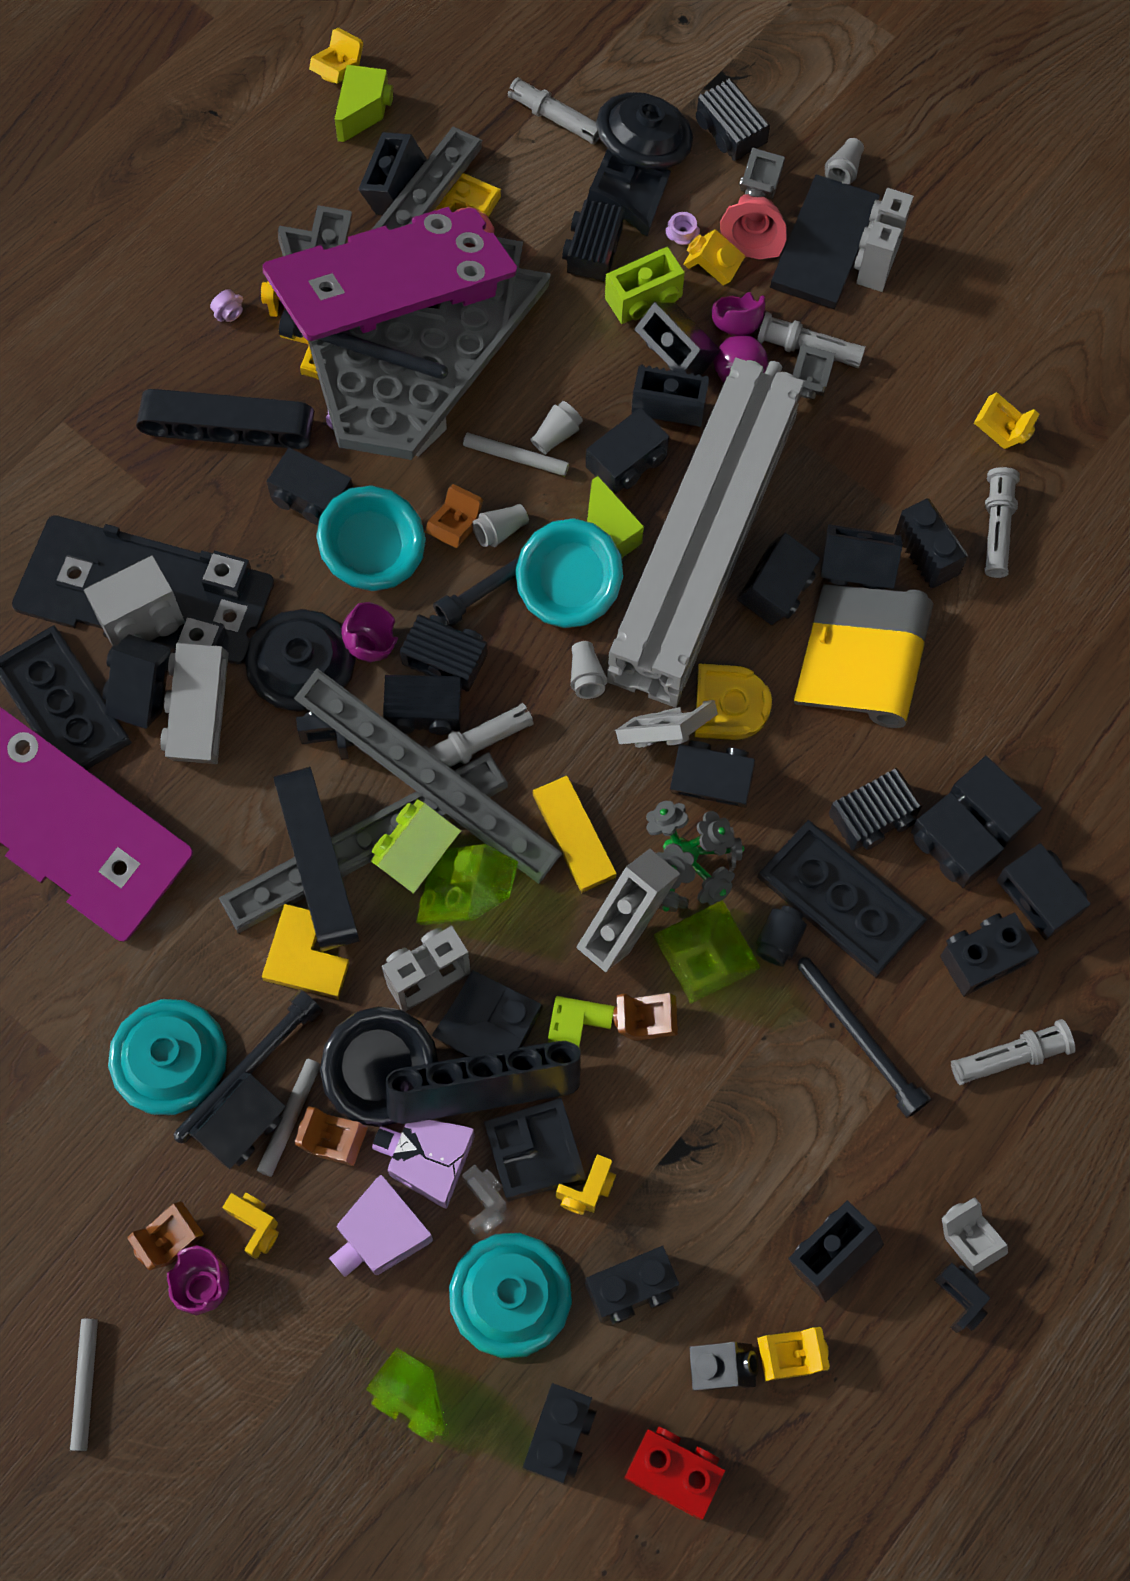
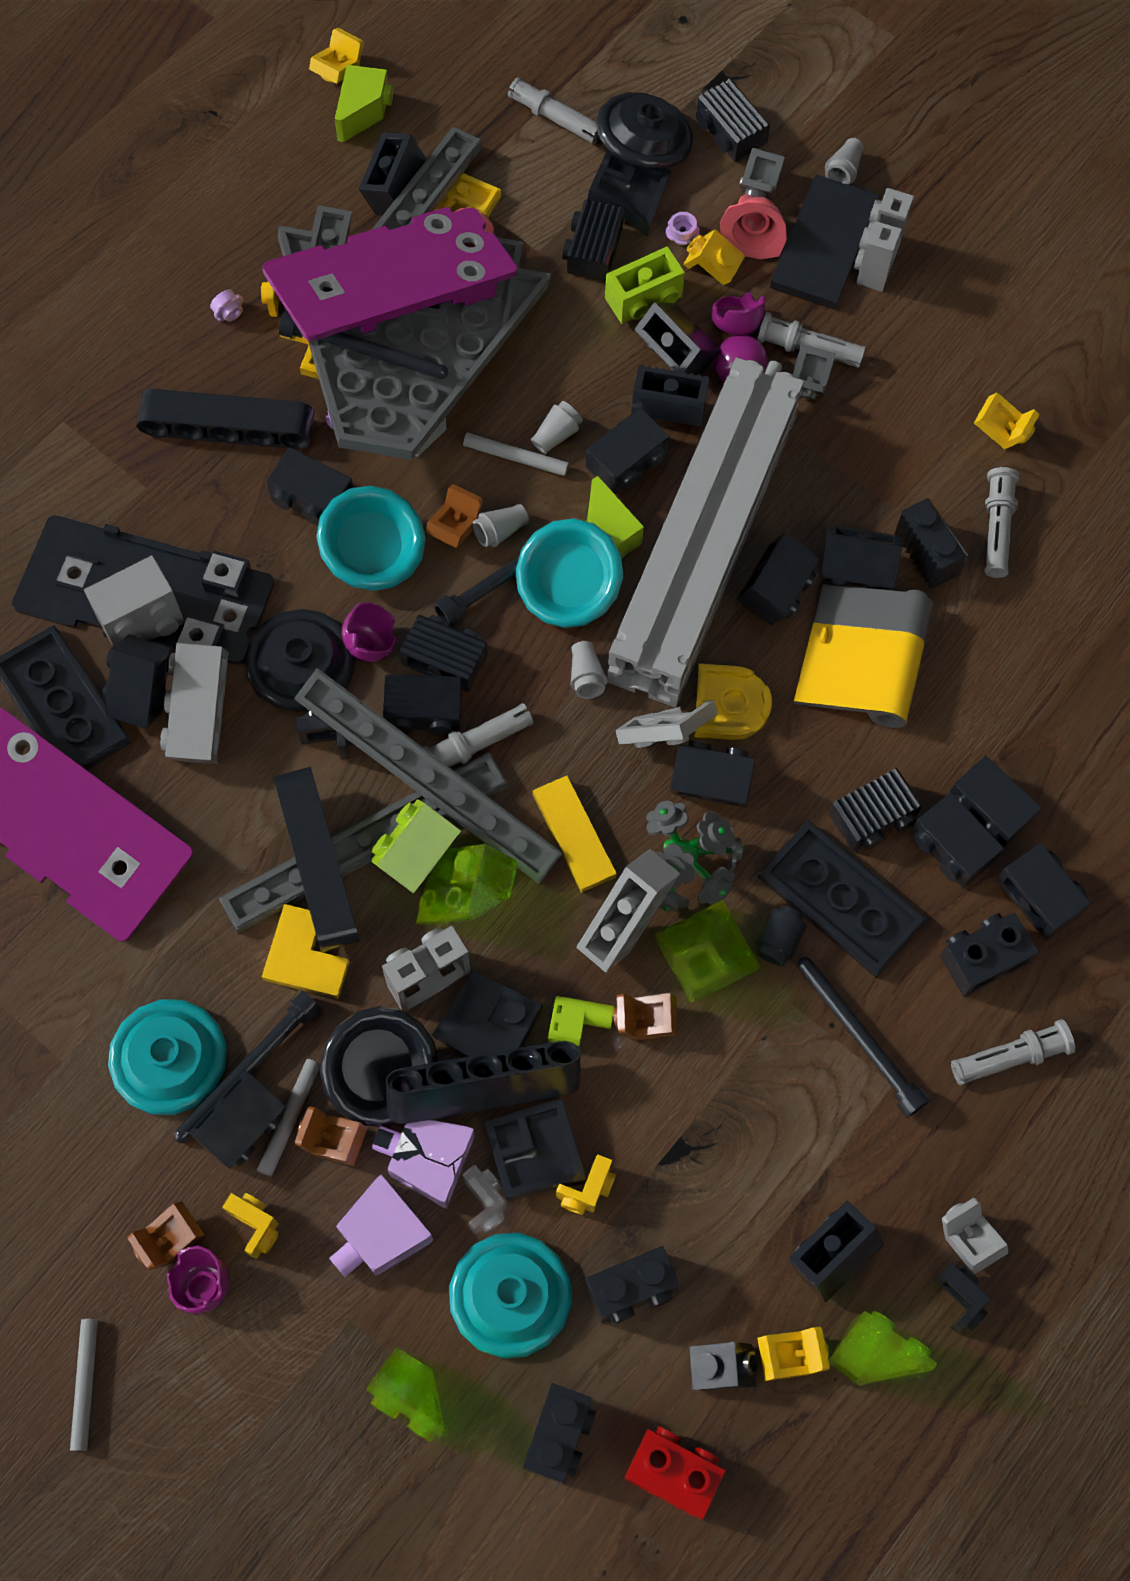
none -> clear neon green slope [828,1311,937,1387]

